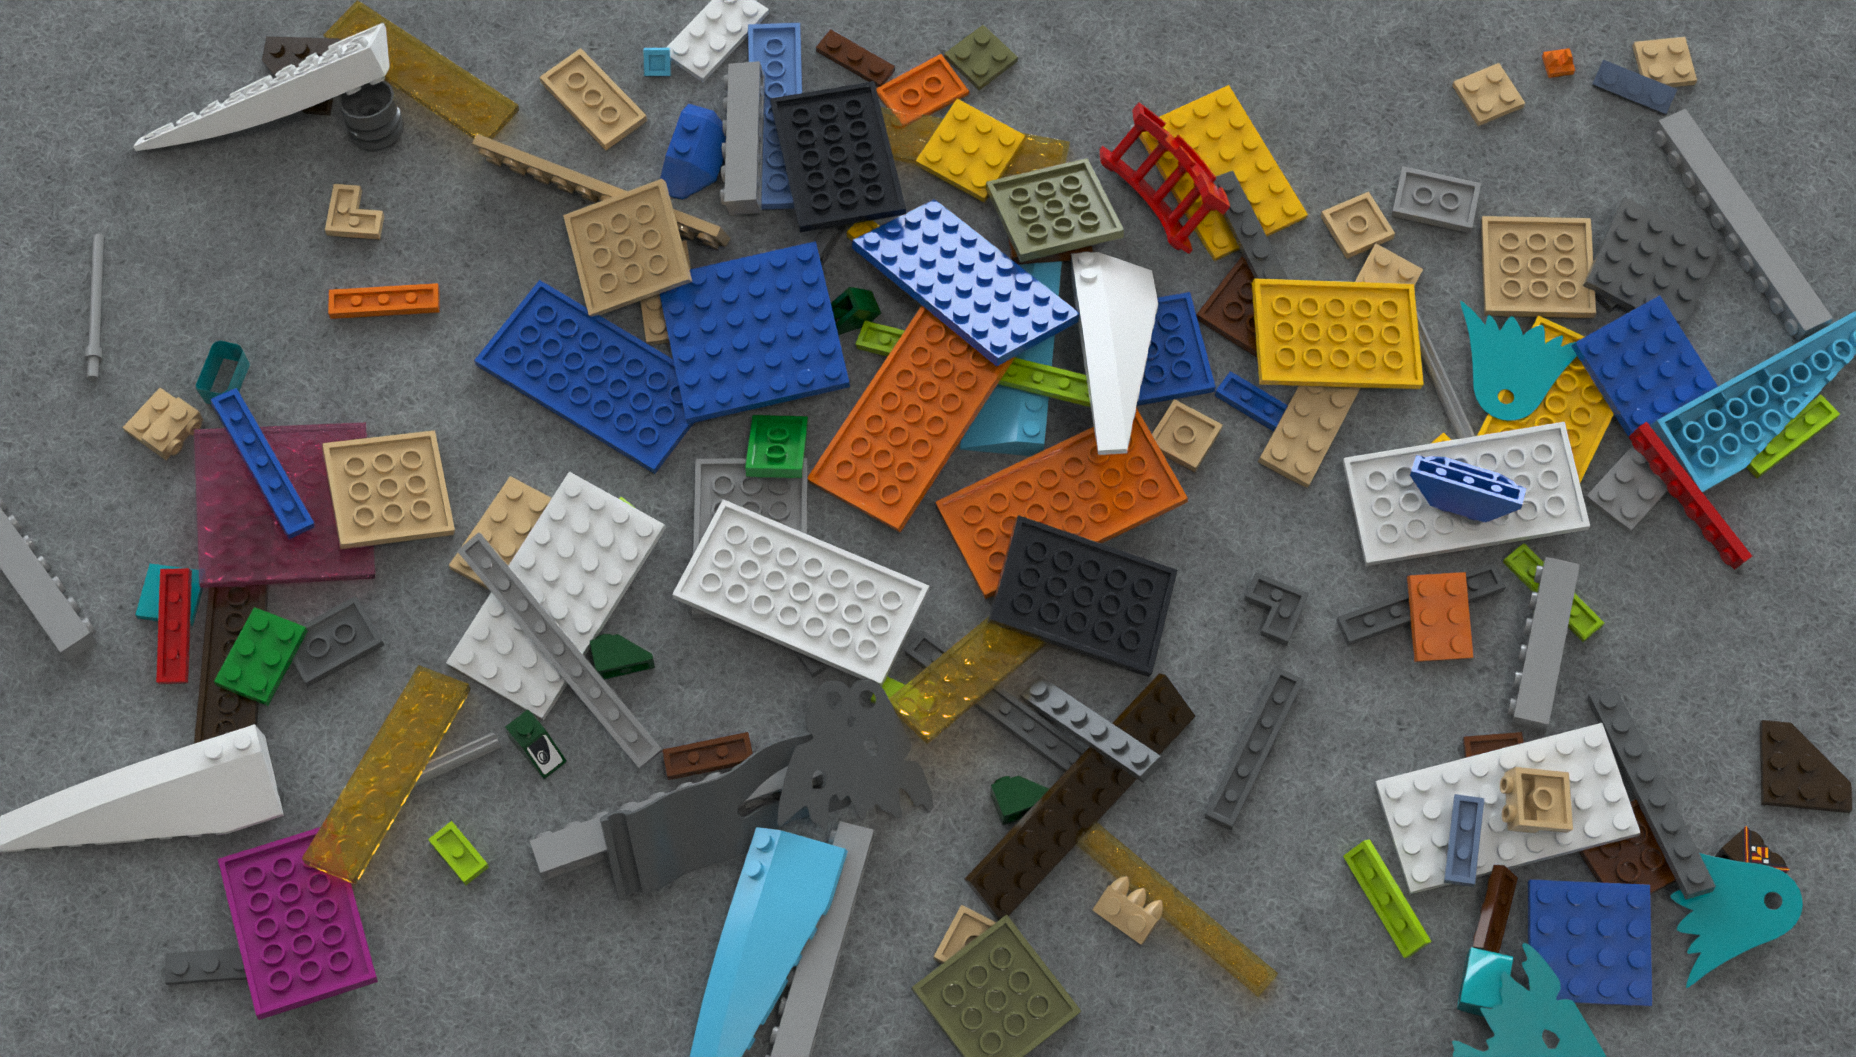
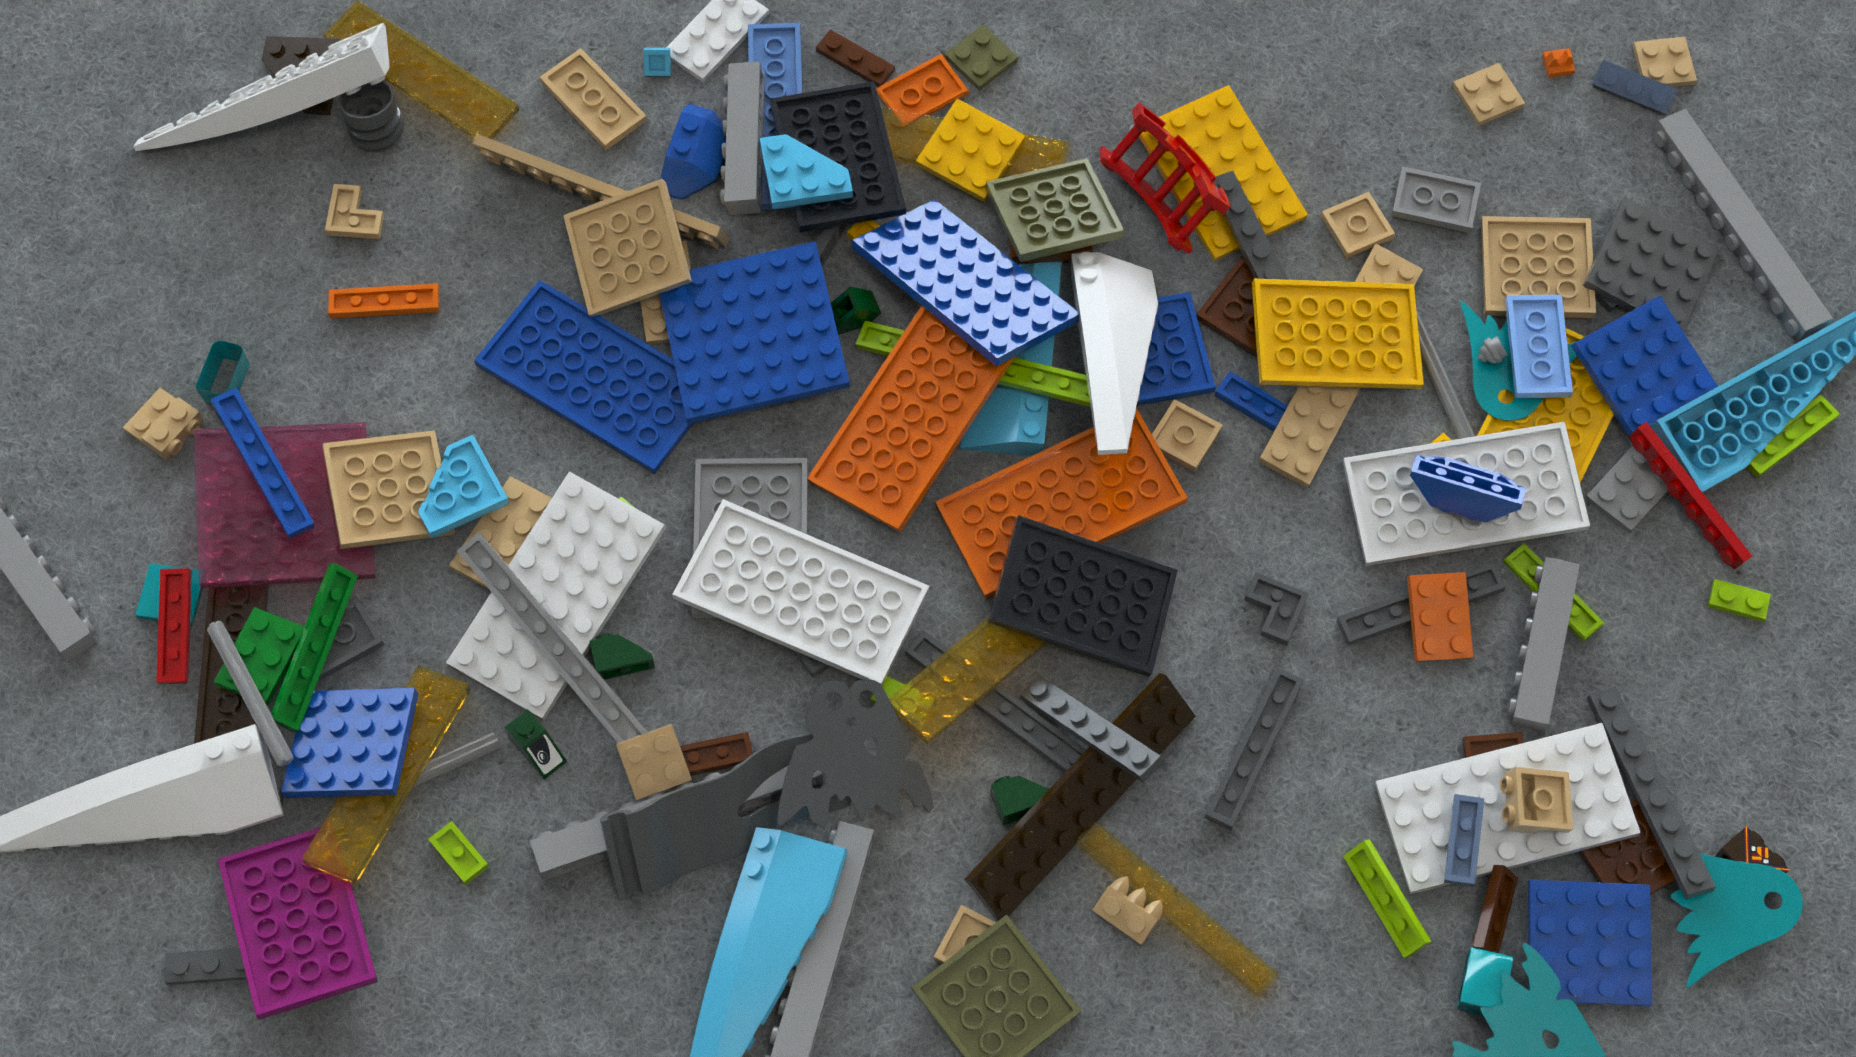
light grey bar [85,234,104,381] -> none
green plate [745,415,808,478] -> none
dark brown plate [1760,720,1852,813] -> none
none -> light grey axle [207,621,293,767]
none -> green plate [271,563,358,732]
none -> plate [281,688,419,798]
none -> medium azure plate [418,435,509,539]
none -> tan plate [616,724,692,800]
none -> medium azure plate [760,134,853,209]
none -> light grey plate [1478,336,1508,364]
none -> light blue plate [1505,295,1573,398]
none -> lime plate [1707,579,1771,623]

